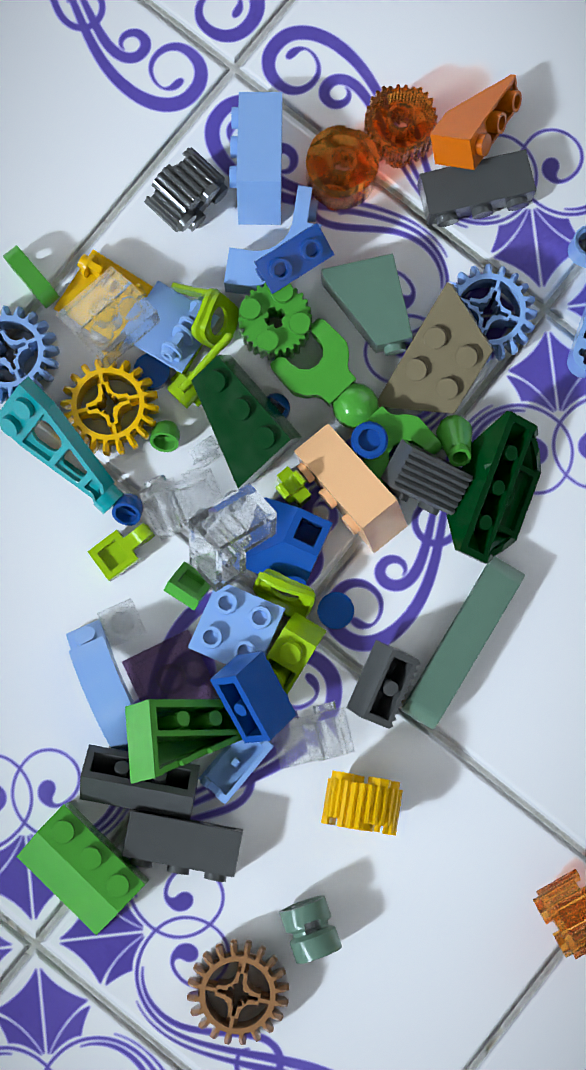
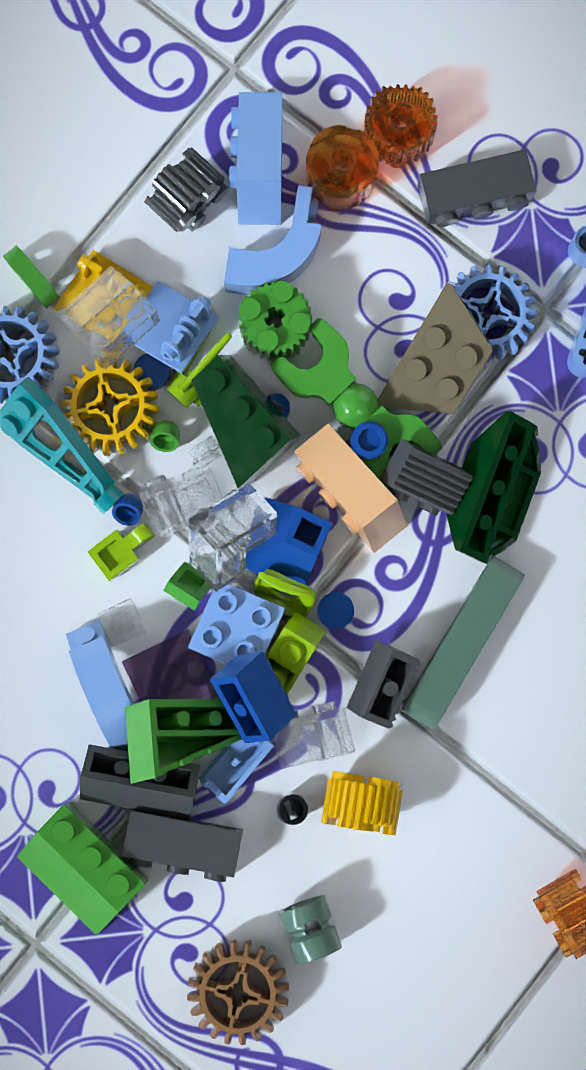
lime piece [171,282,239,350] -> none
blue hinge [254,222,335,294] -> none
lime plate [275,466,312,508] -> none
sand green slope [321,253,413,356] -> none
orange slope [430,74,522,170] -> none
bright green cone [436,415,472,466] -> none
none -> black hinge [276,794,308,825]

